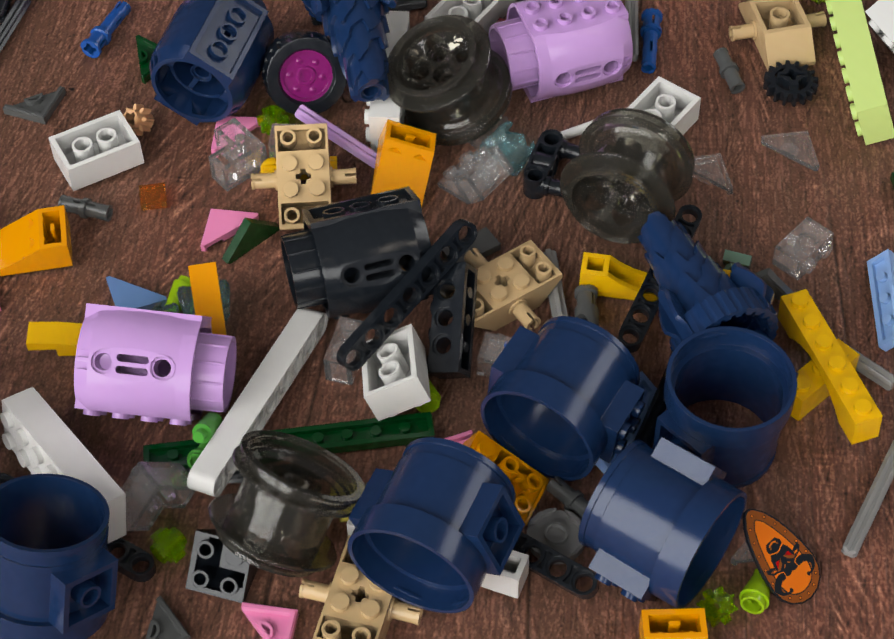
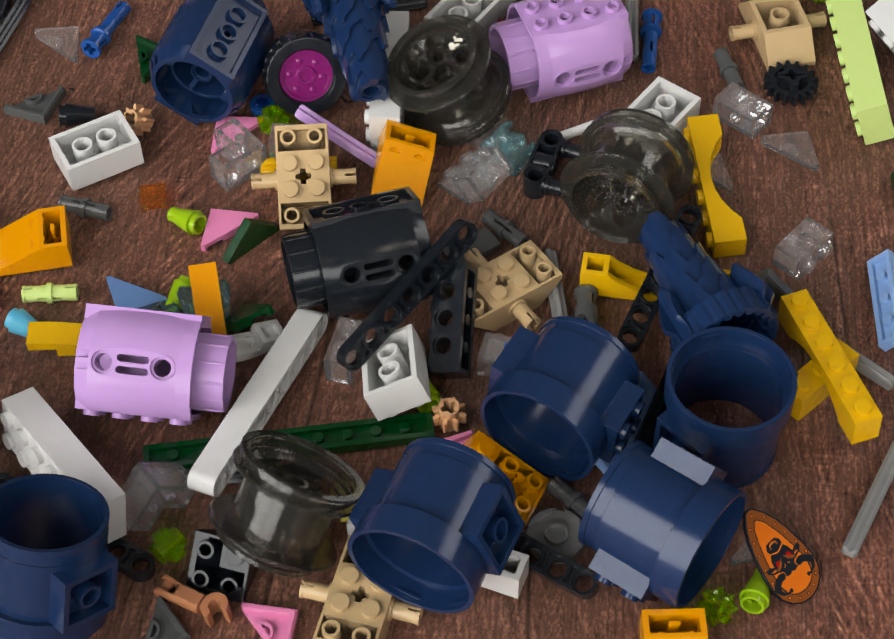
bright green plant [187,412,223,468] -> none
sand green tile [723,249,752,270] -> none
none -> medium azure cone [4,308,38,337]
none -> yellowish green pin [21,282,79,304]
none -> clear tile [34,26,80,63]
none -> black cone [59,103,95,128]
none -> nougat piece [153,574,233,628]
none -> lime cone [167,206,207,235]
none -> dark green tile [225,303,275,333]
none -> white slope [230,319,283,363]
none -> tile [250,94,275,118]
none -> light nougat gear [432,397,467,433]
none -> dark grey pin [481,209,530,247]
none -> yellow arch [682,114,747,258]
none -> clear brick [712,82,774,139]

